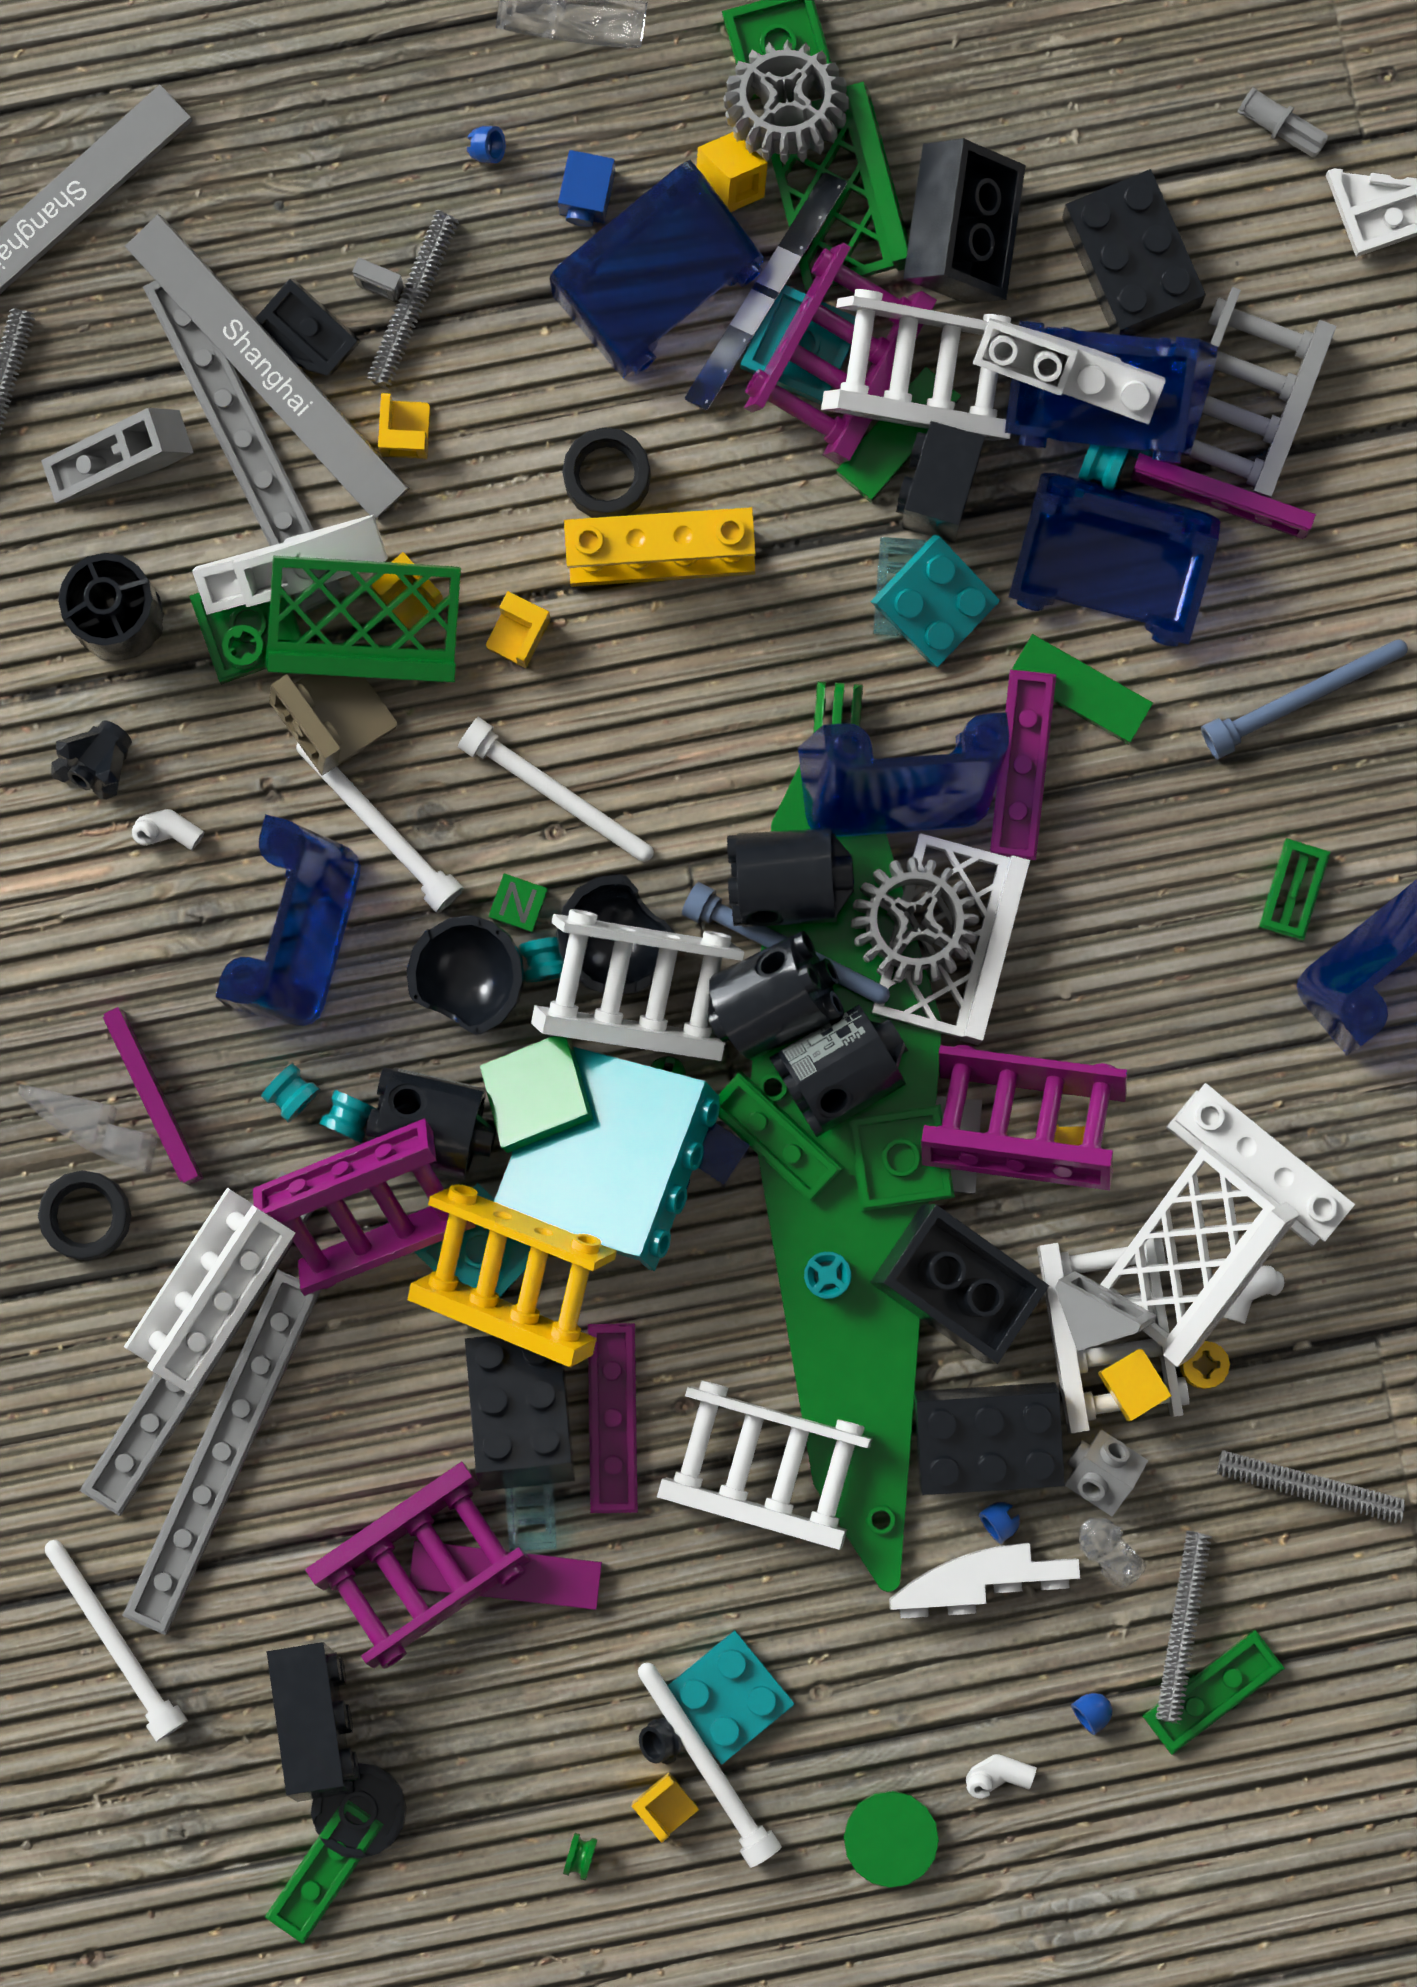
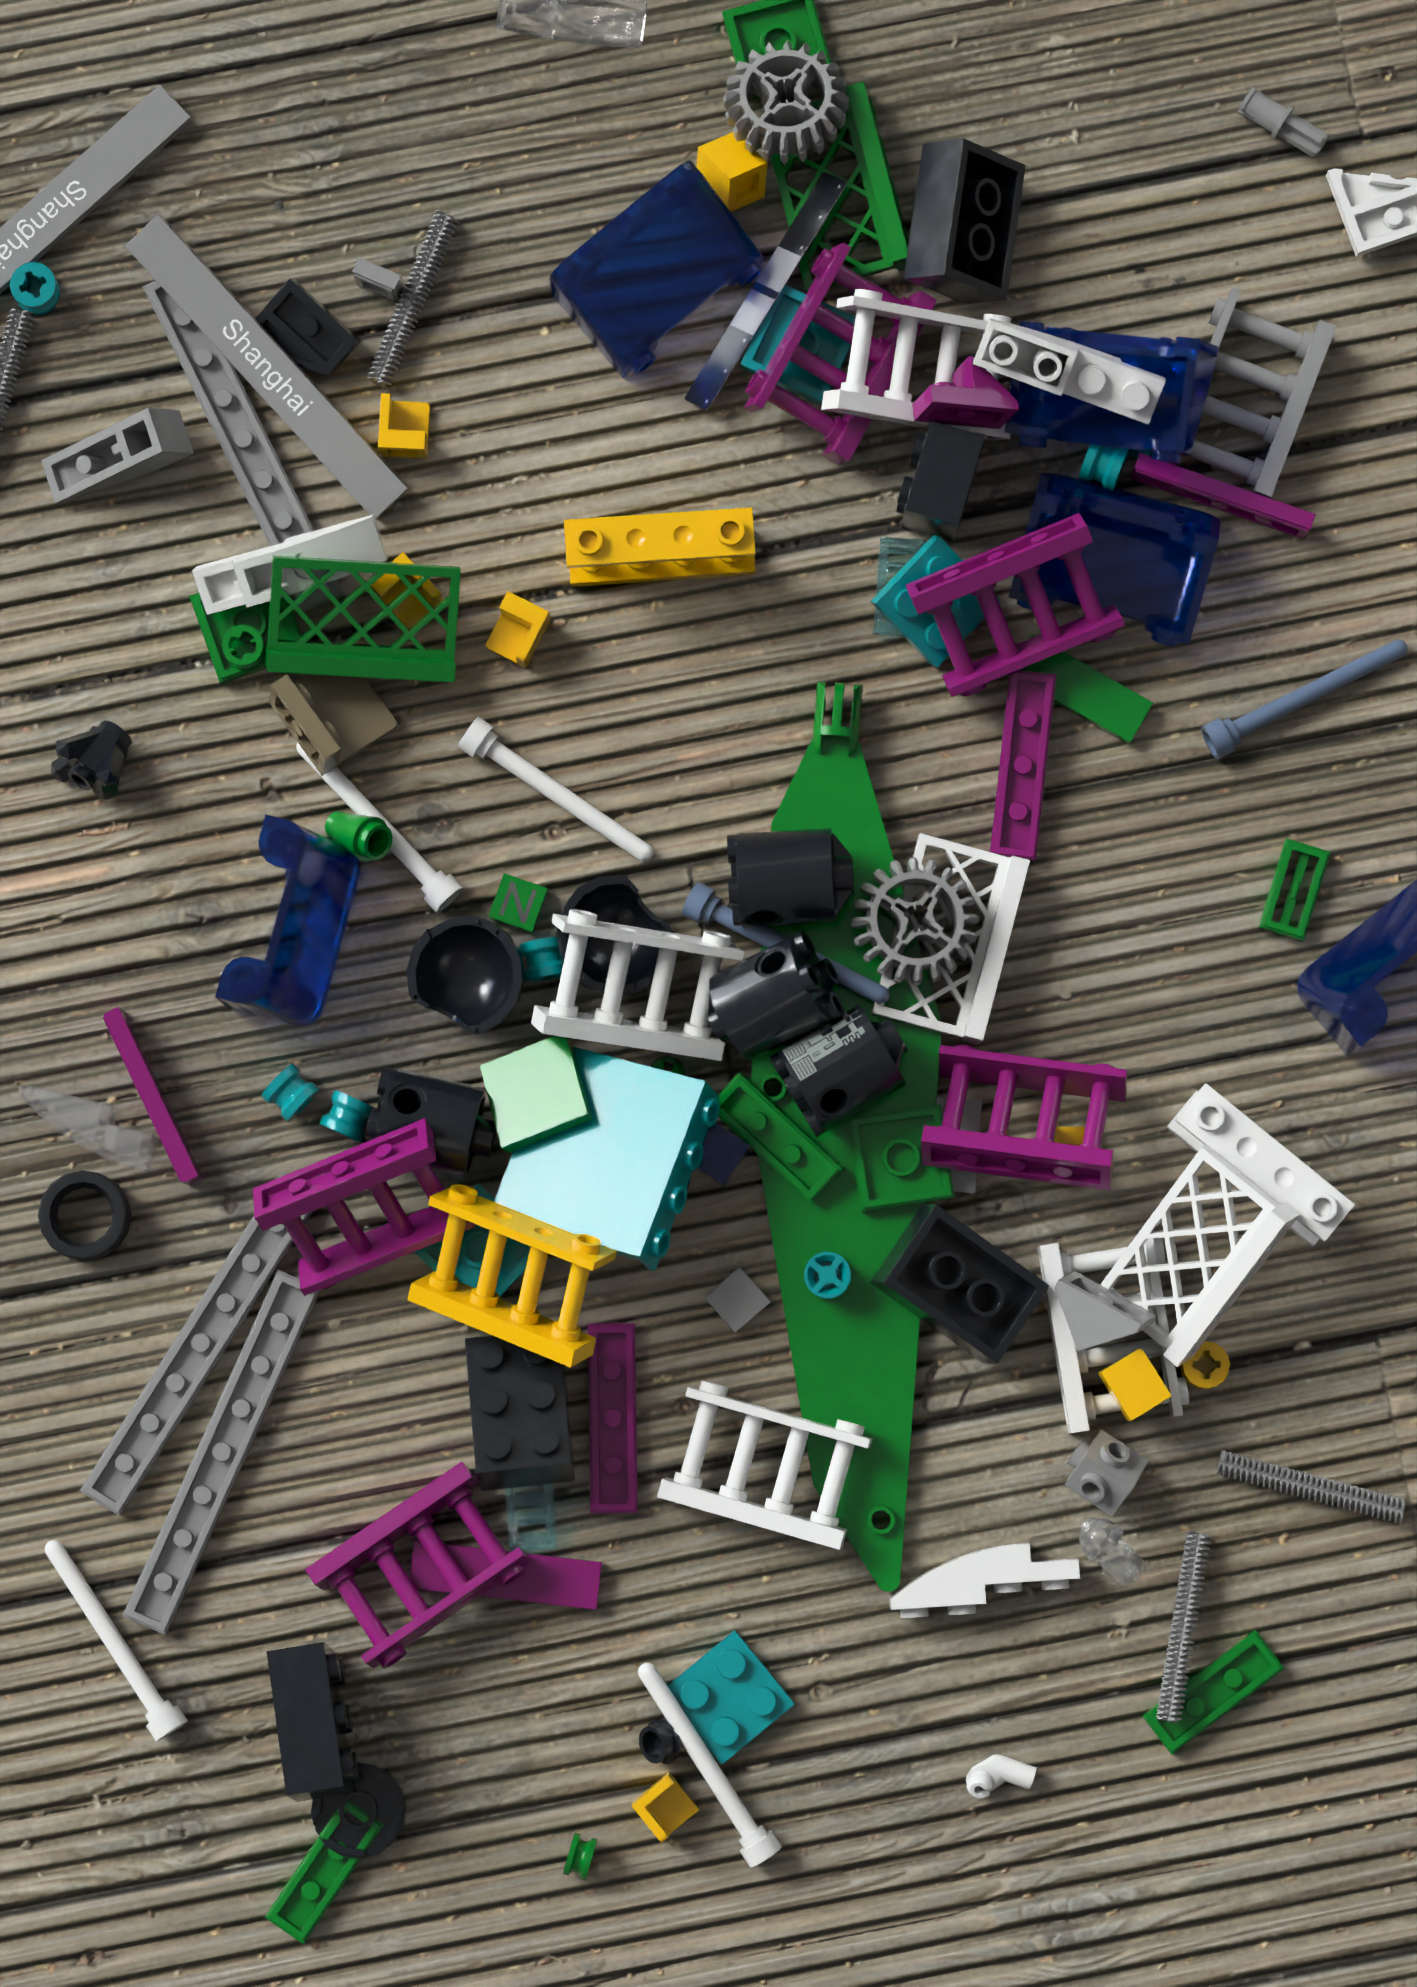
black cylinder [58,553,164,661] -> none
white fence [124,1188,295,1395] -> none
white arm [132,809,205,851] -> none
blue hinge [467,126,506,163] -> none
blue brick [558,150,616,227] -> none
black tyre [562,427,651,518] -> none
clear blue windscreen [798,712,1010,837] -> none
green tile [836,367,961,503] -> none
green tile [844,1790,939,1888] -> none
black brick [914,1382,1065,1495] -> none
blue hinge [979,1502,1020,1544] -> none
black brick [1062,169,1206,343] -> none
blue hinge [1071,1693,1112,1735] -> none
white arm [1223,1266,1285,1324] -> none
none -> teal wheel [10,262,61,316]
none -> green cone [325,811,393,862]
none -> light grey tile [704,1267,771,1333]
none -> magenta fence [905,513,1125,697]
none -> magenta slope [912,356,1019,429]

